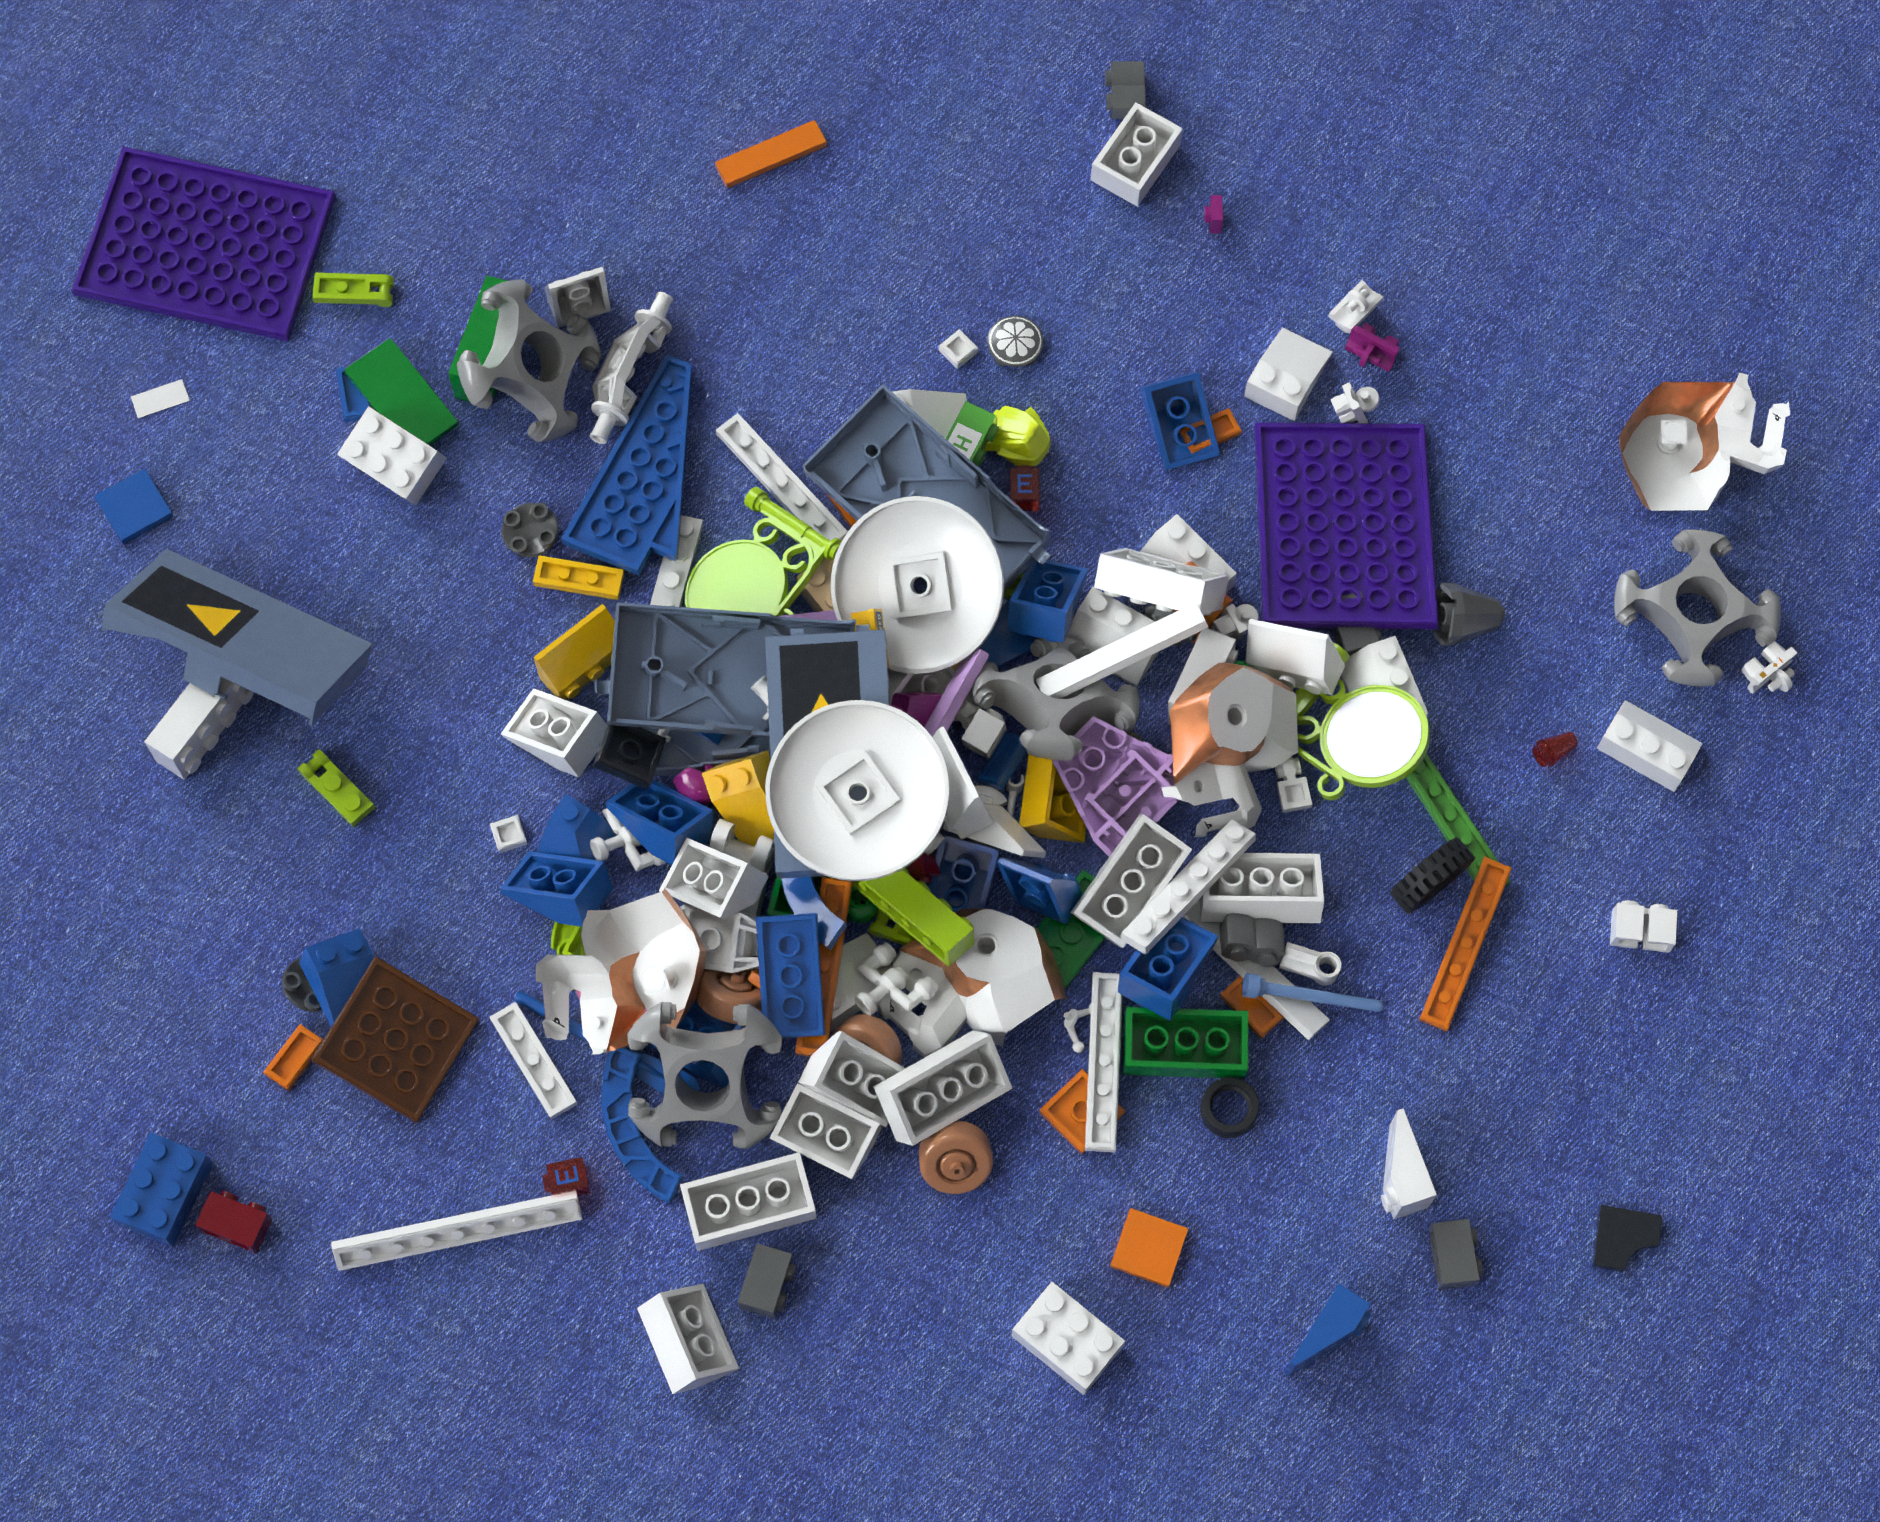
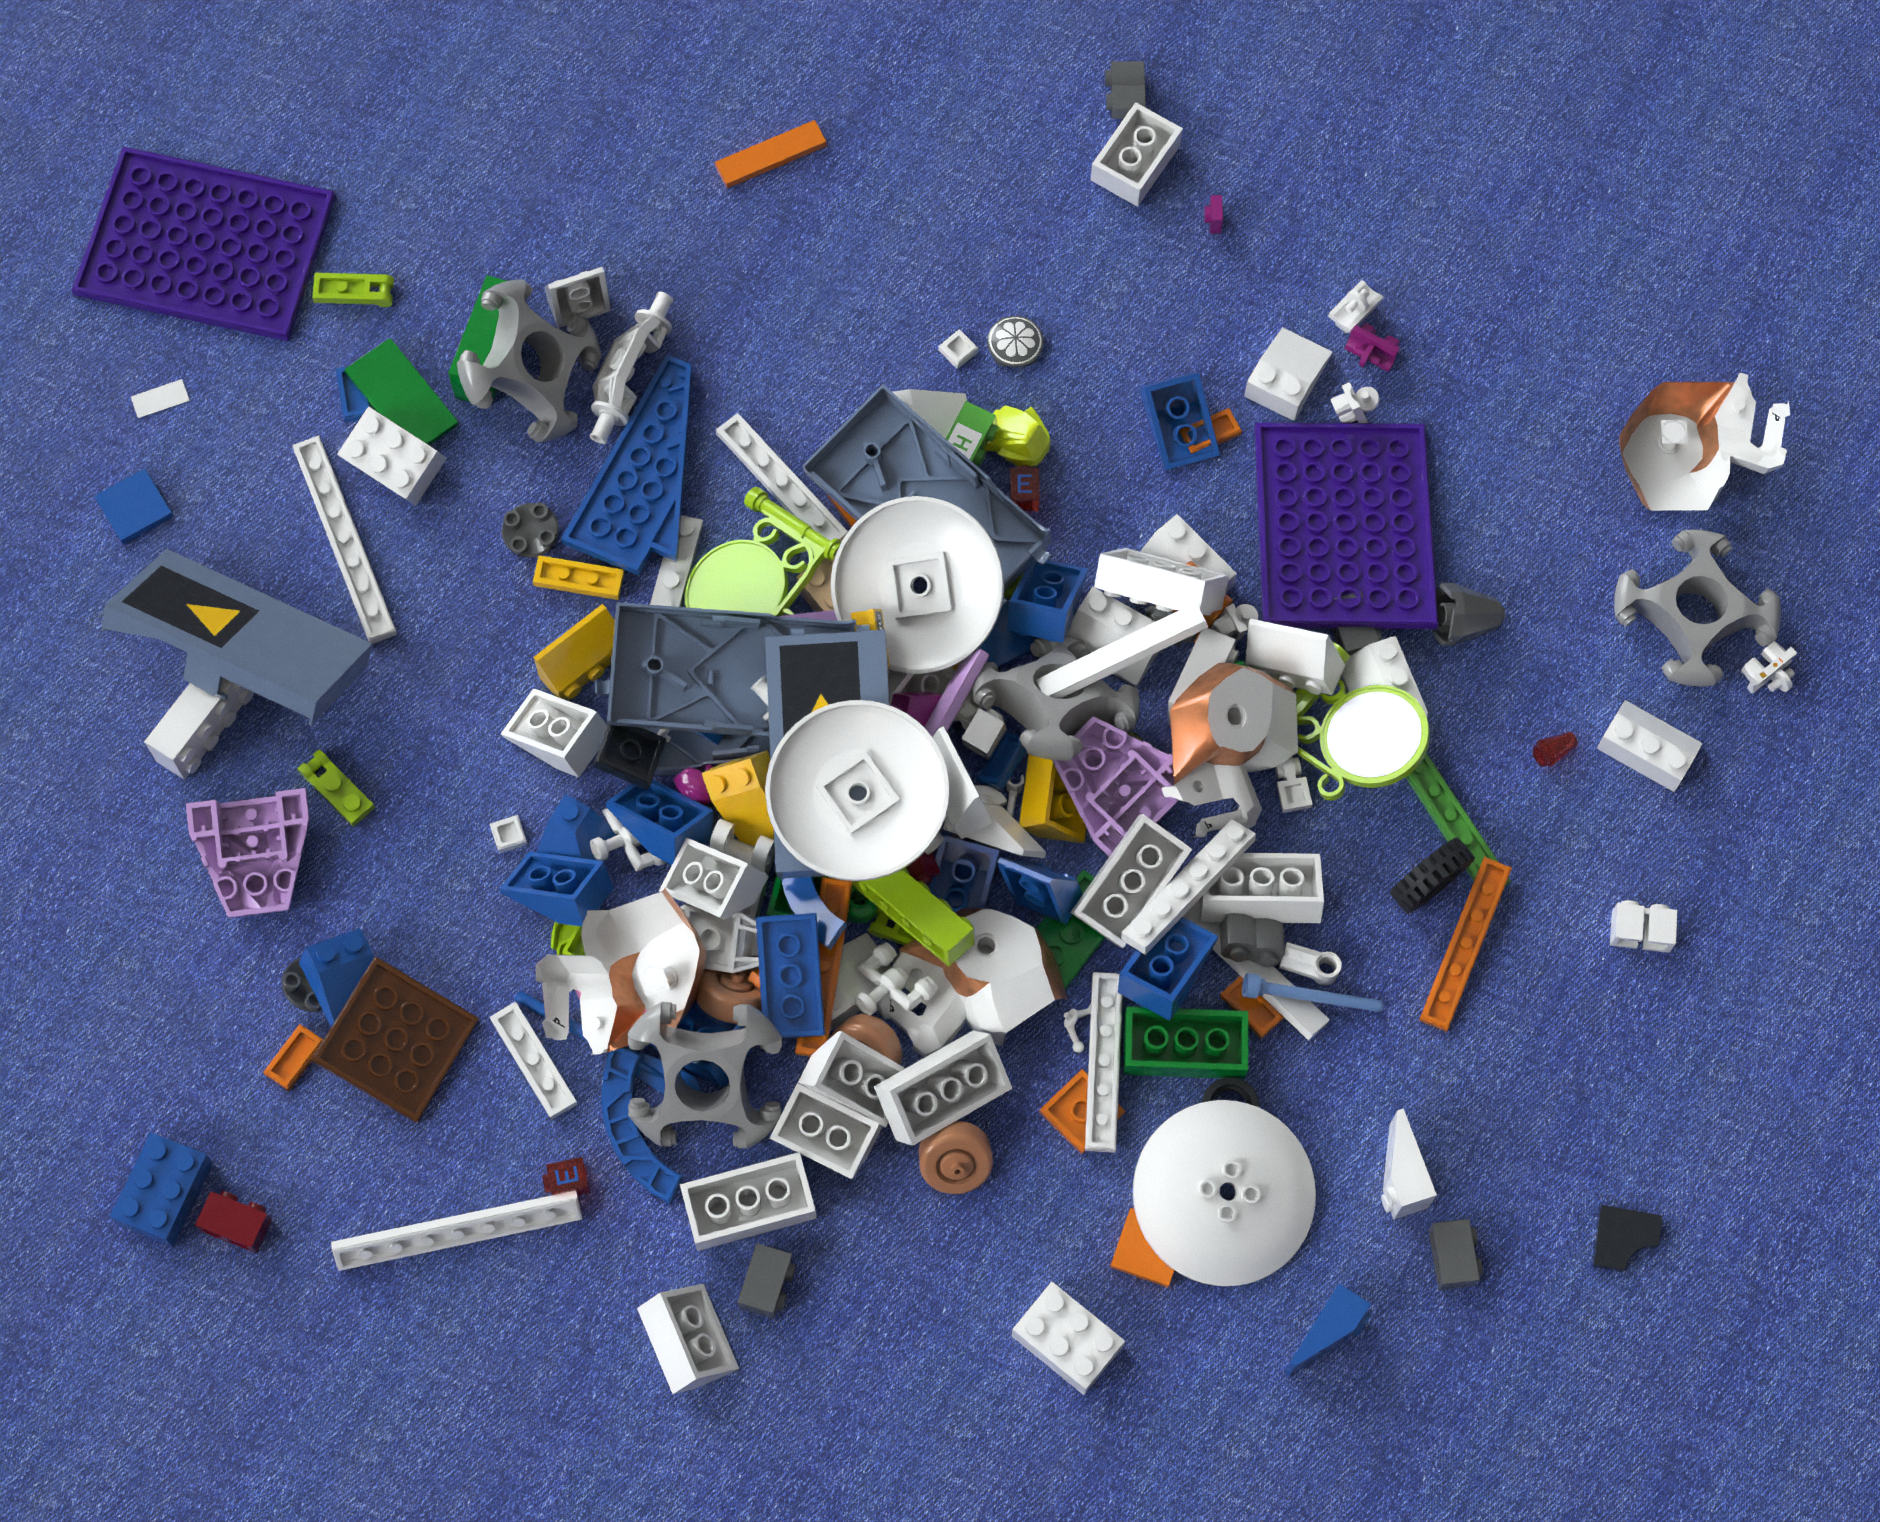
none -> lavender wedge [186,788,310,918]
none -> white tile [292,436,397,644]
none -> white dish [1133,1100,1316,1286]

